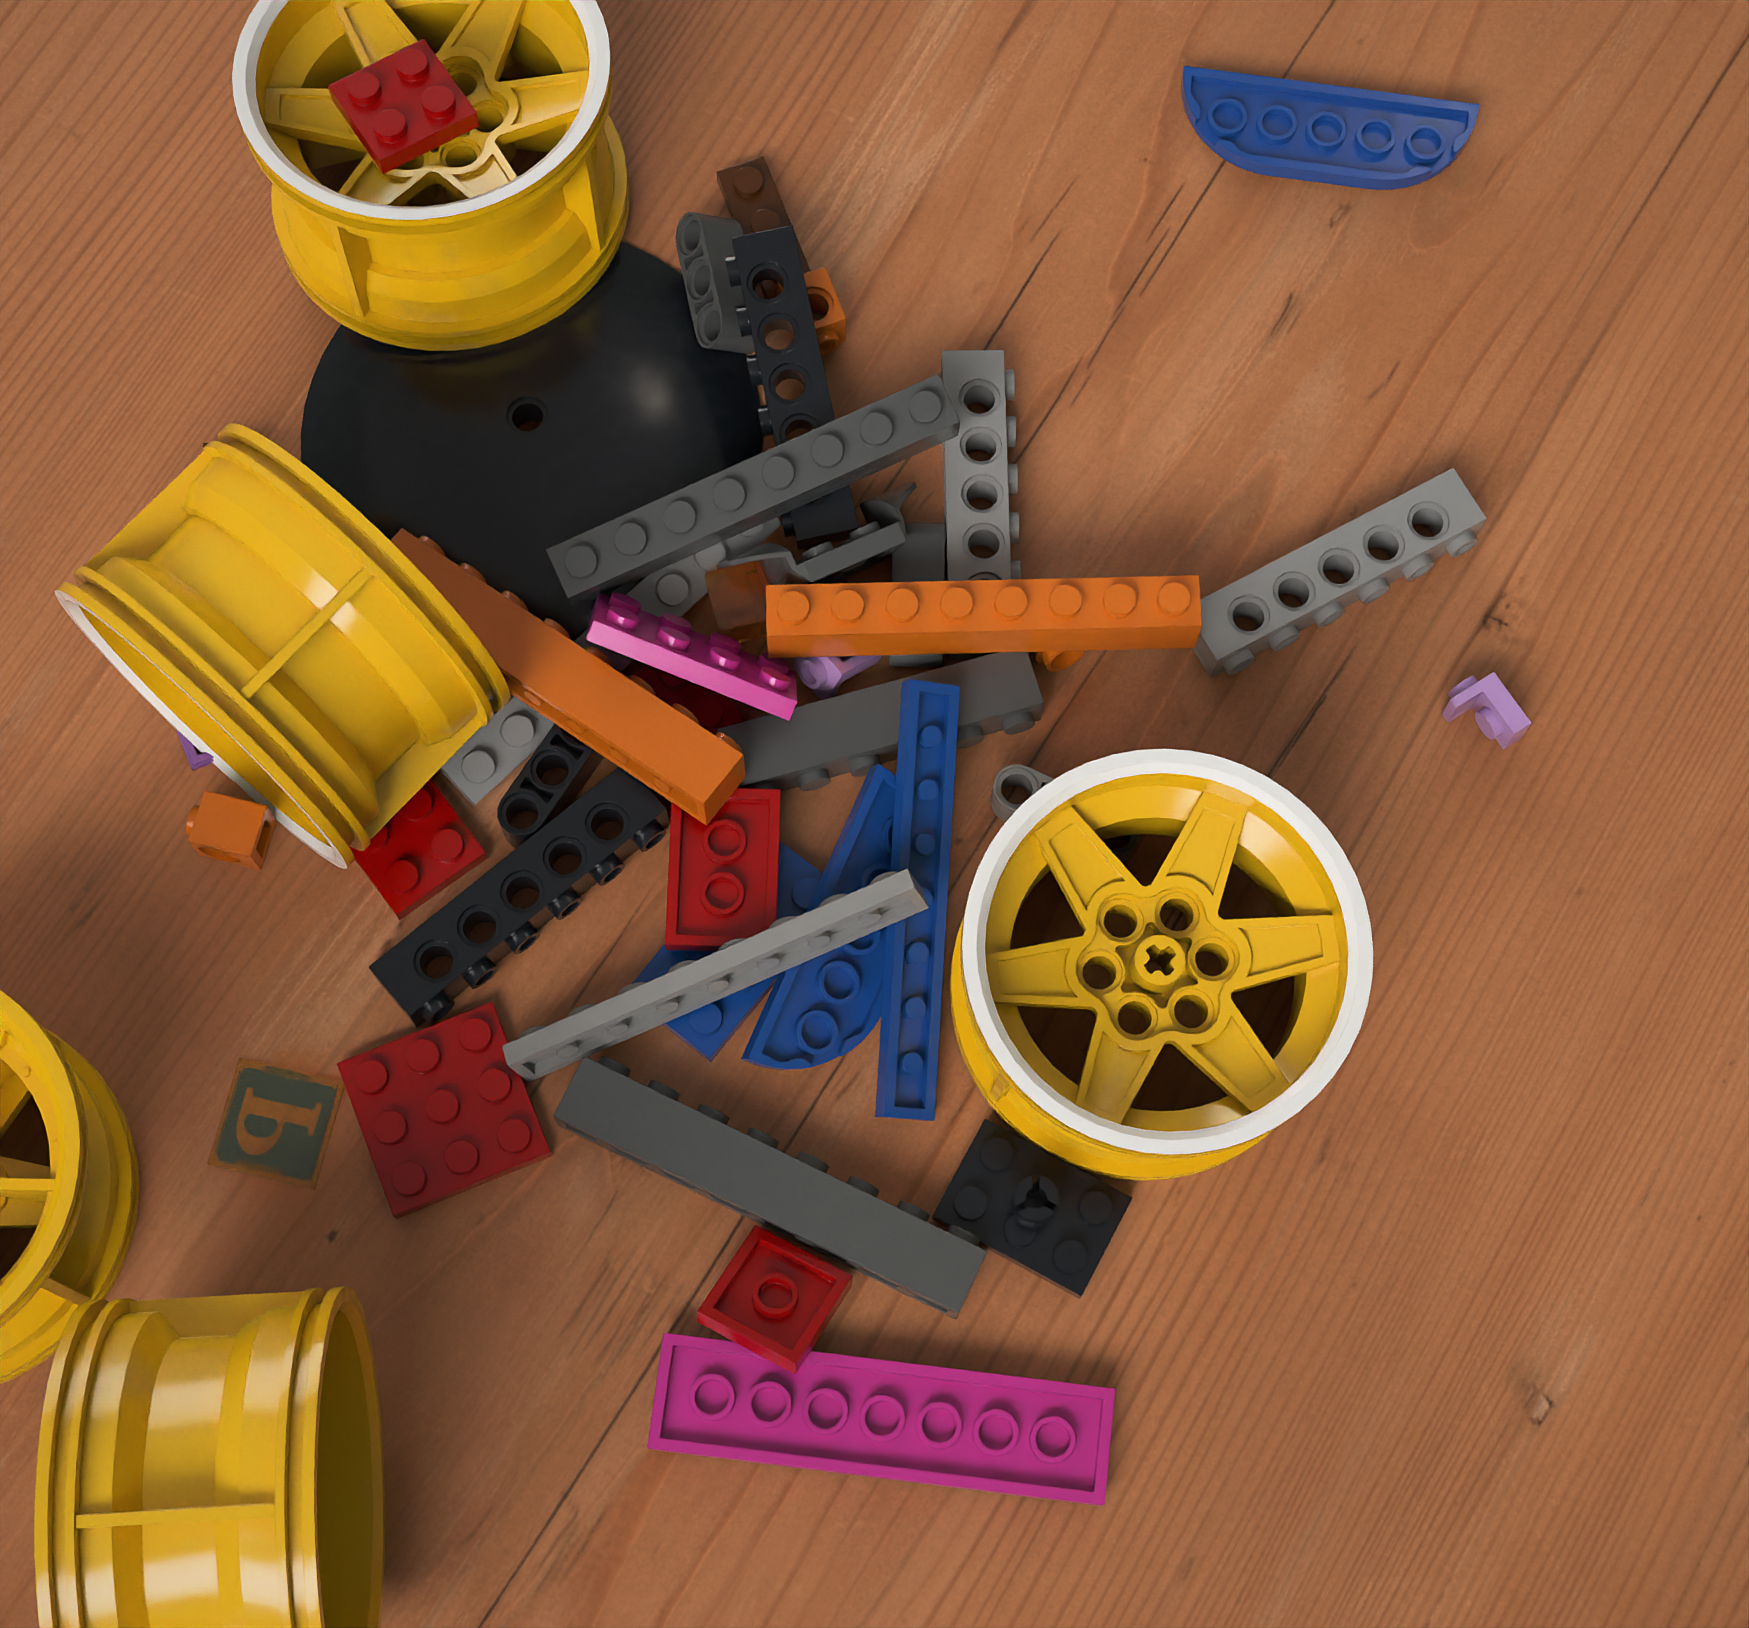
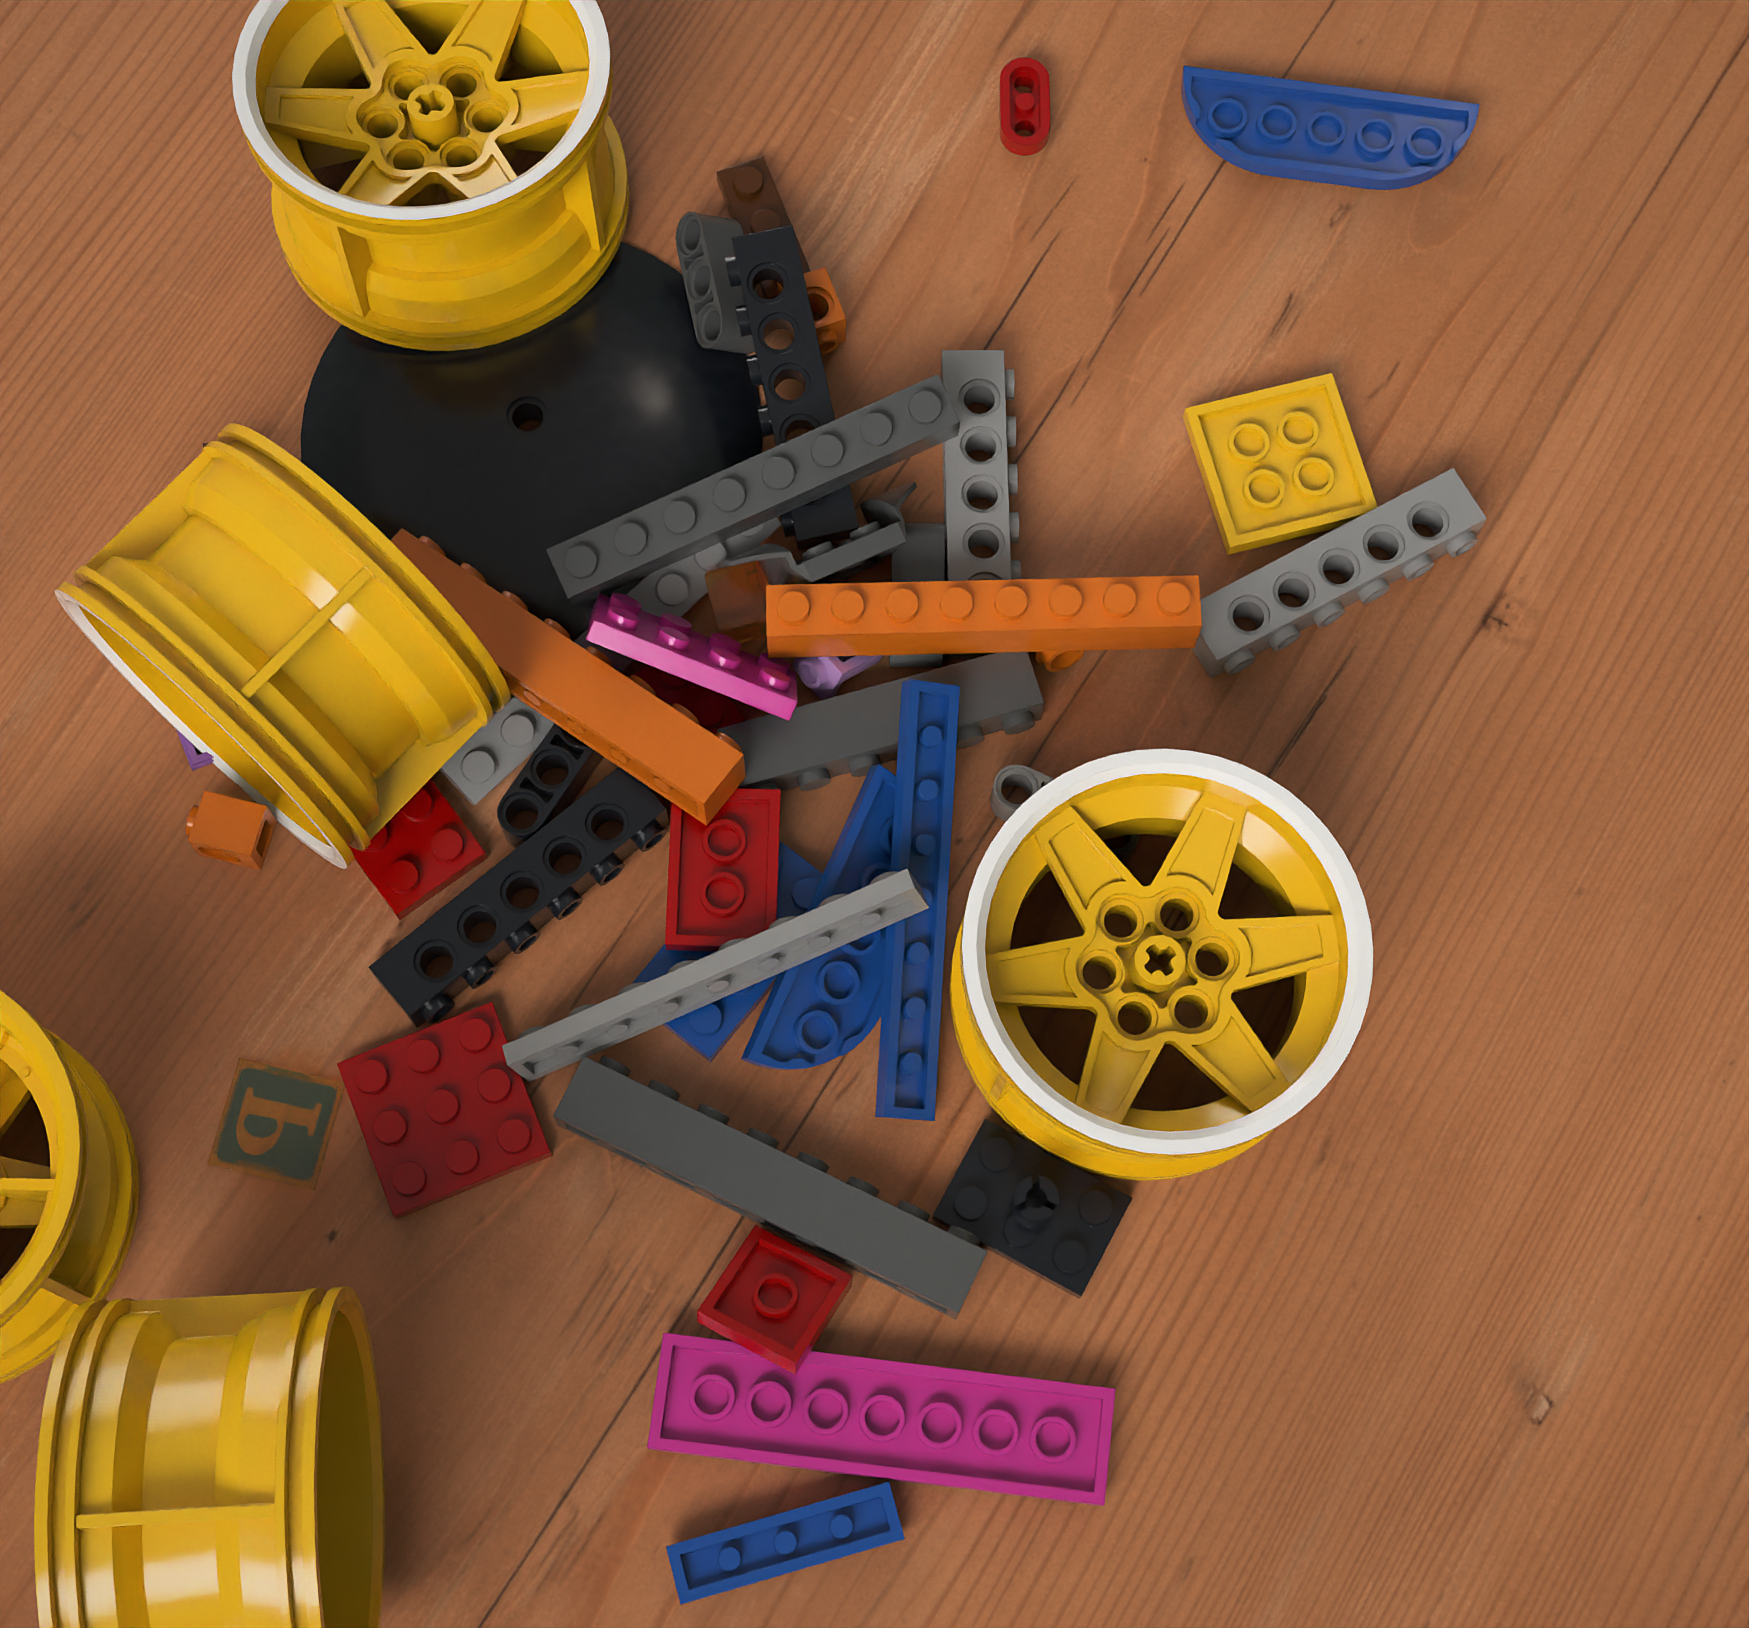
red plate [328,39,479,174] -> none
lavender bracket [1442,672,1531,750] -> none
none -> blue plate [666,1482,905,1605]
none -> red plate [999,57,1050,156]
none -> yellow plate [1183,373,1378,555]

